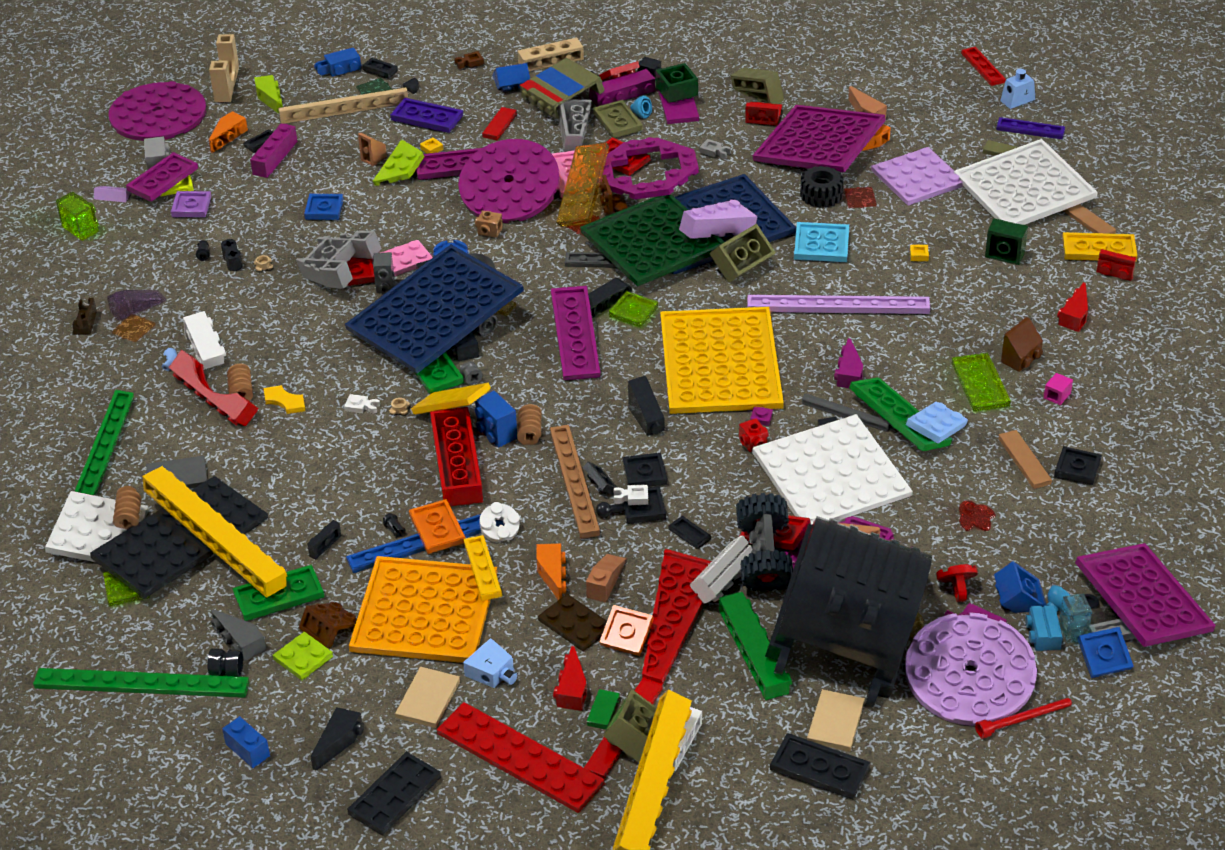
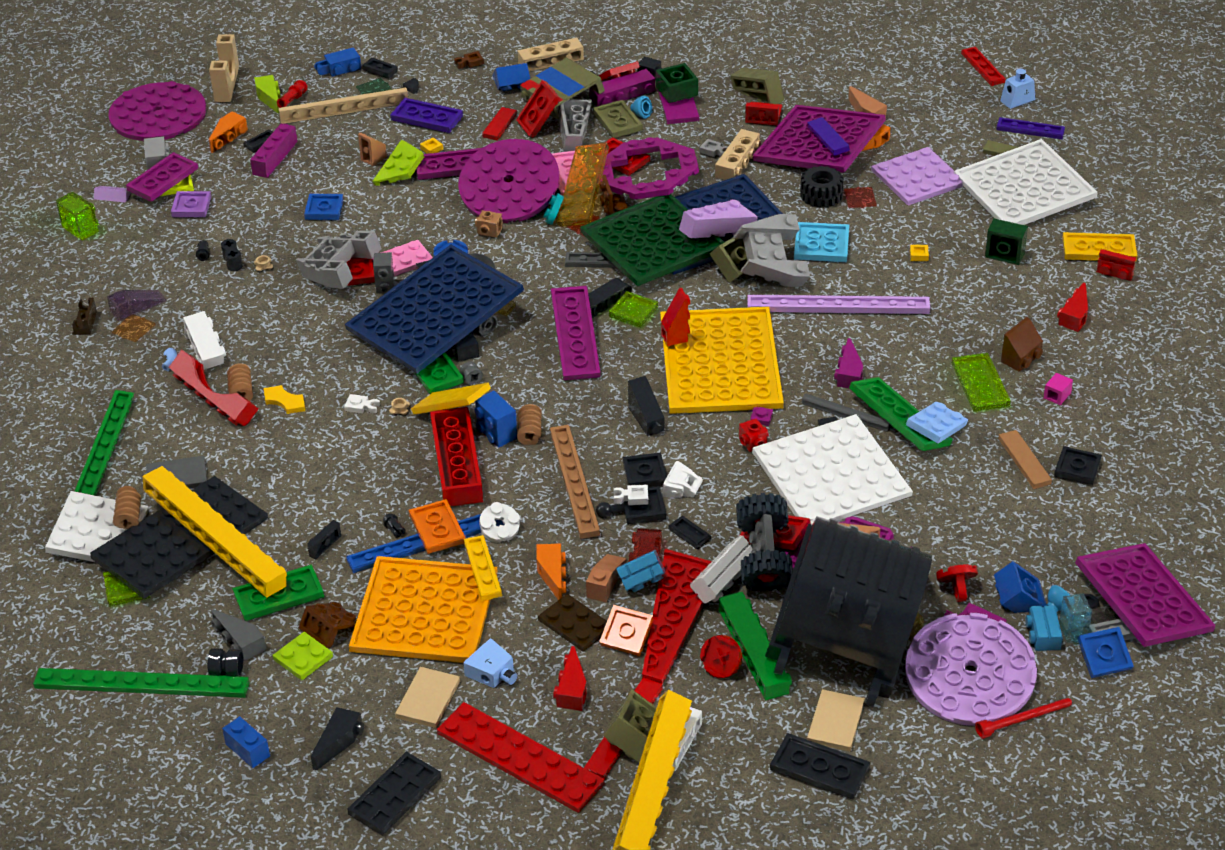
black plate [583,461,618,495] -> none
green tile [587,689,620,730] -> none
clear red plate [959,500,996,531] -> none
medium nougat tile [1062,204,1116,234] -> none
none -> red pin [277,80,308,108]
none -> red plate [516,80,560,138]
none -> teal plate [543,193,564,225]
none -> dark azure brick [616,550,665,592]
none -> clear red brick [629,528,662,562]
none -> red slope [661,288,690,346]
none -> white piece [662,461,703,498]
none -> red tile [700,635,743,678]
none -> tan brick [715,129,761,180]
none -> light grey wedge [734,214,810,287]
none -> dark purple tile [807,117,850,156]

